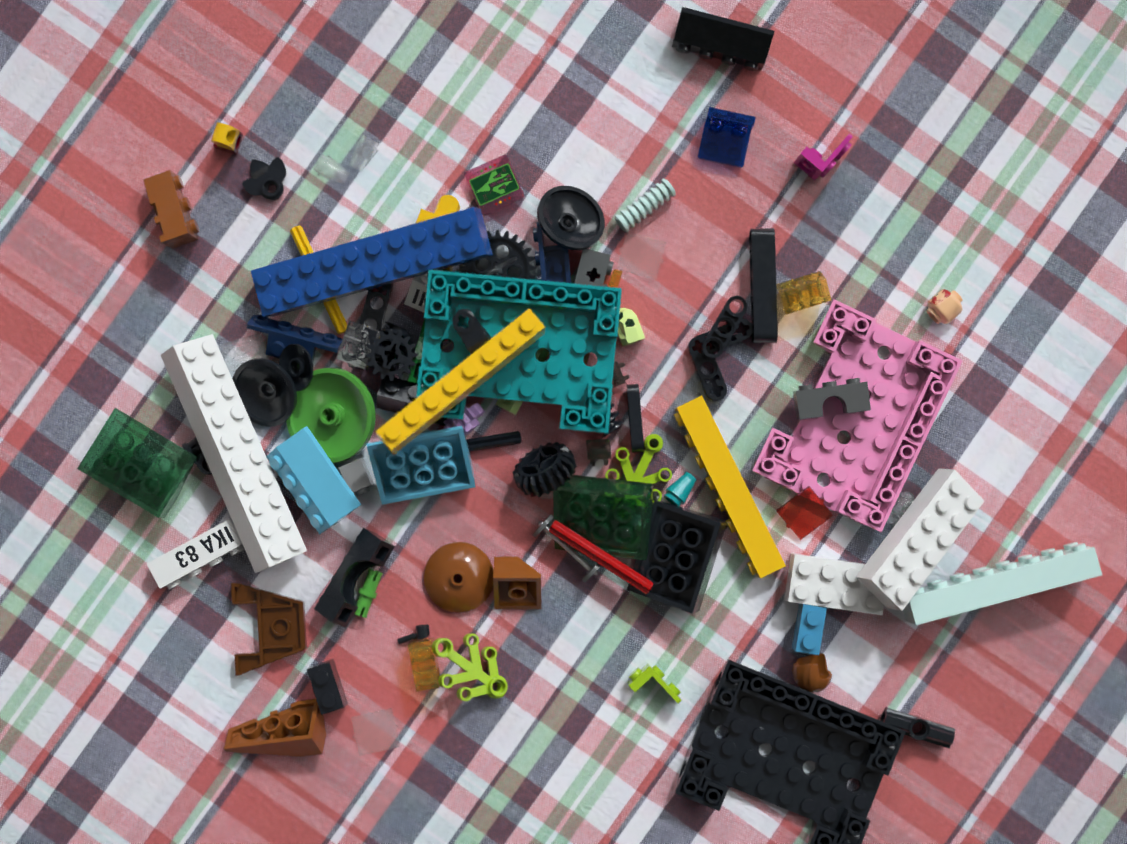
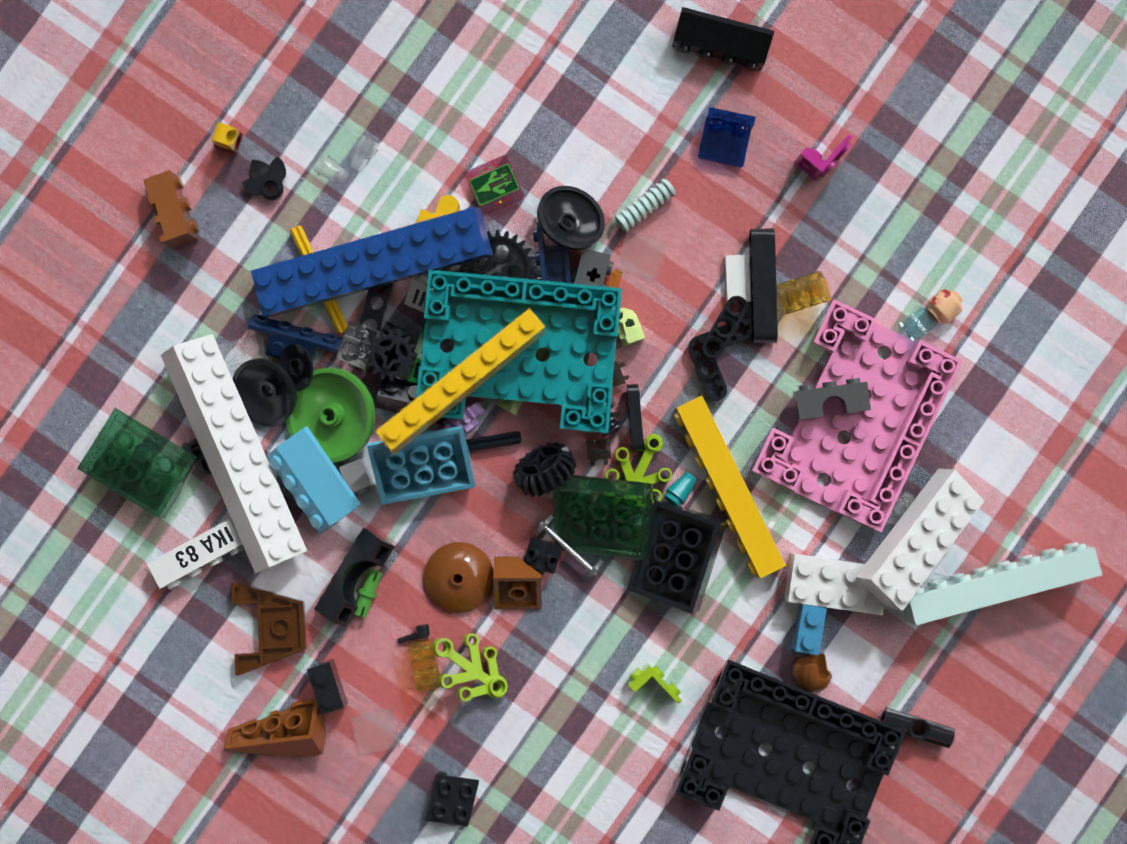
black piece [453,309,492,355] -> none
red axle [549,520,653,594] -> none
clear red piece [776,486,834,540] -> none
none -> black hinge [425,771,479,826]
none -> black brick [523,537,563,576]
none -> white tile [725,254,751,303]
none -> clear light blue brick [899,307,936,341]

